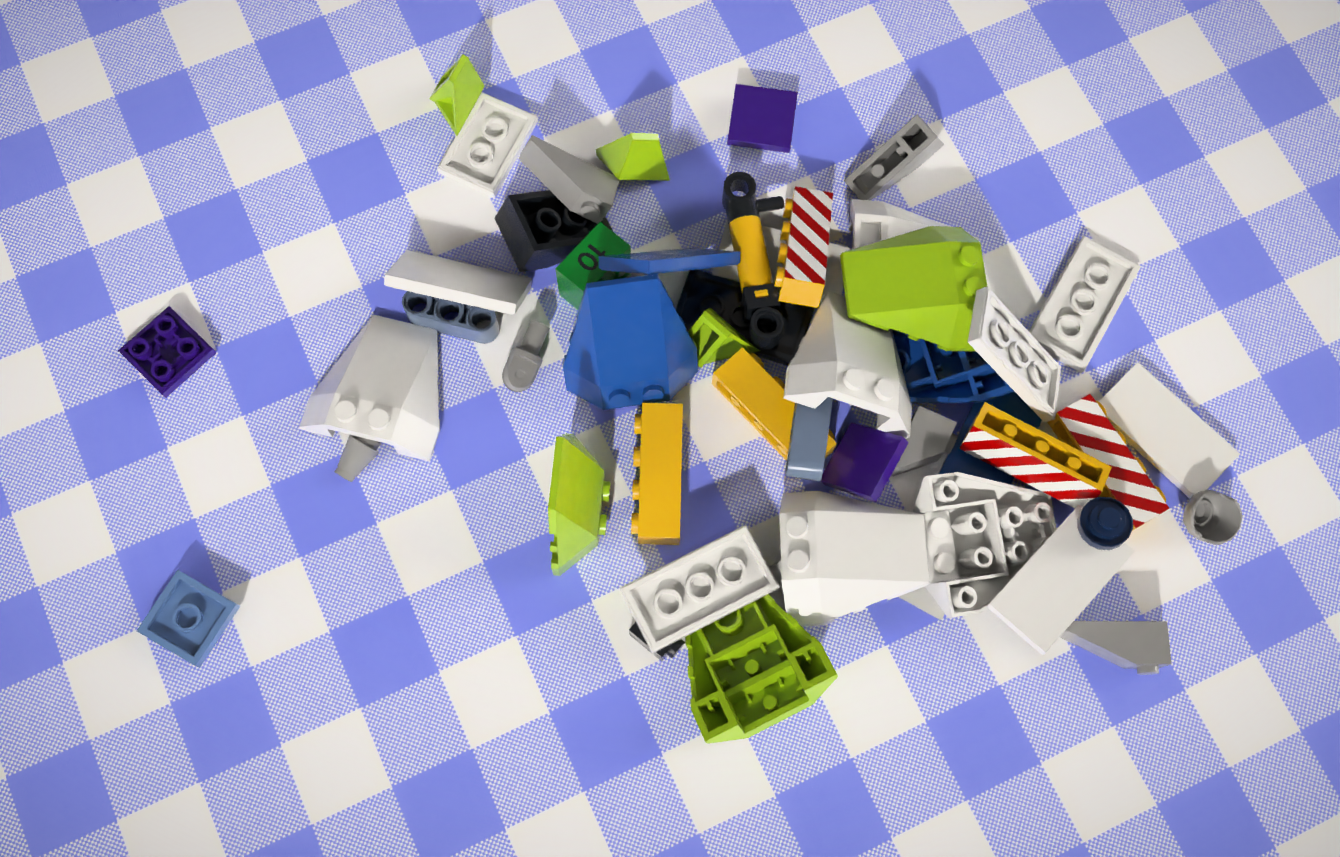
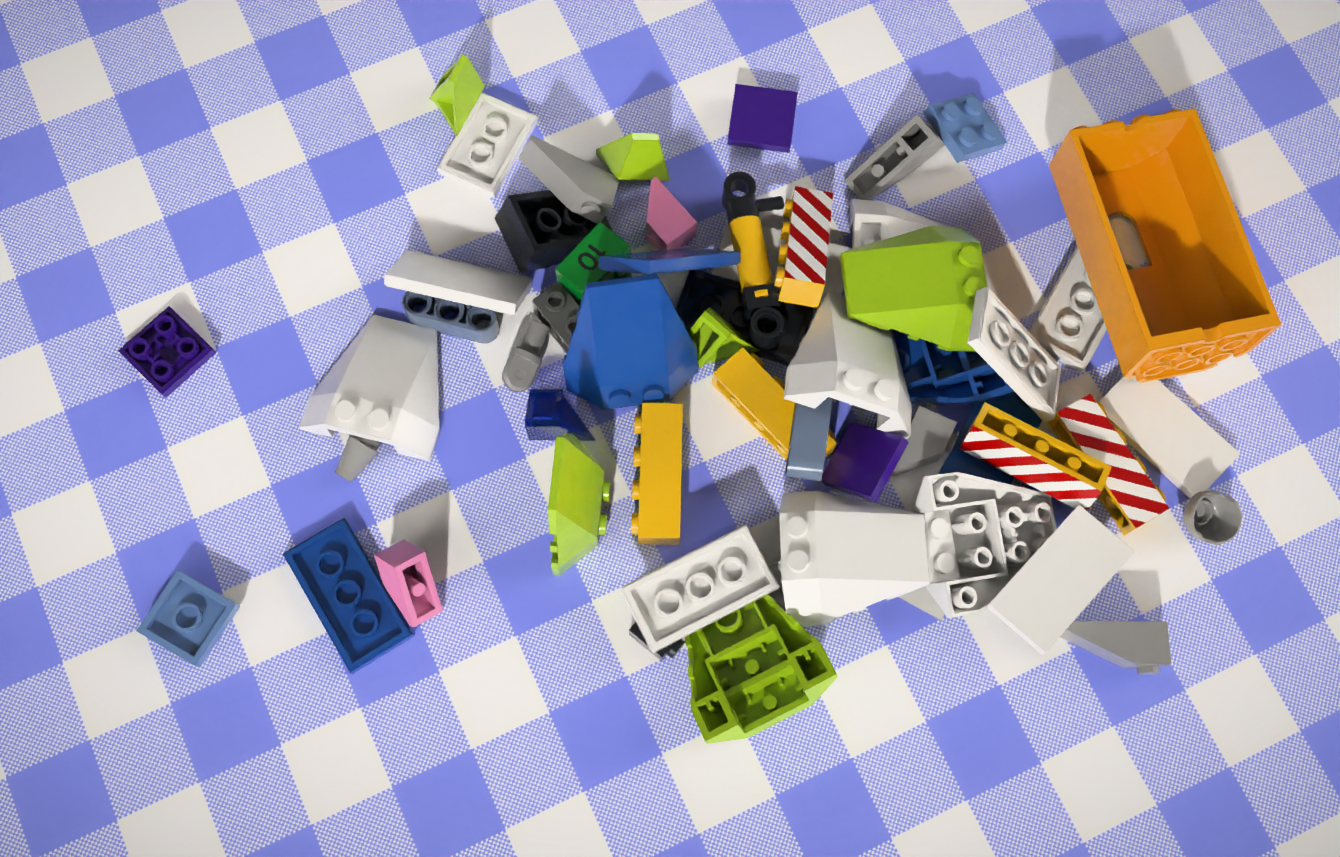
dark blue plate [1077,497,1133,550] -> none
none -> blue tile [283,518,414,674]
none -> bright pink slope [374,539,443,628]
none -> clear blue slope [525,389,596,441]
none -> dark grey bracket [532,282,579,354]
none -> bright pink slope [645,177,697,251]
none -> medium blue plate [924,93,1007,163]
none -> light orange panel [1049,108,1282,383]

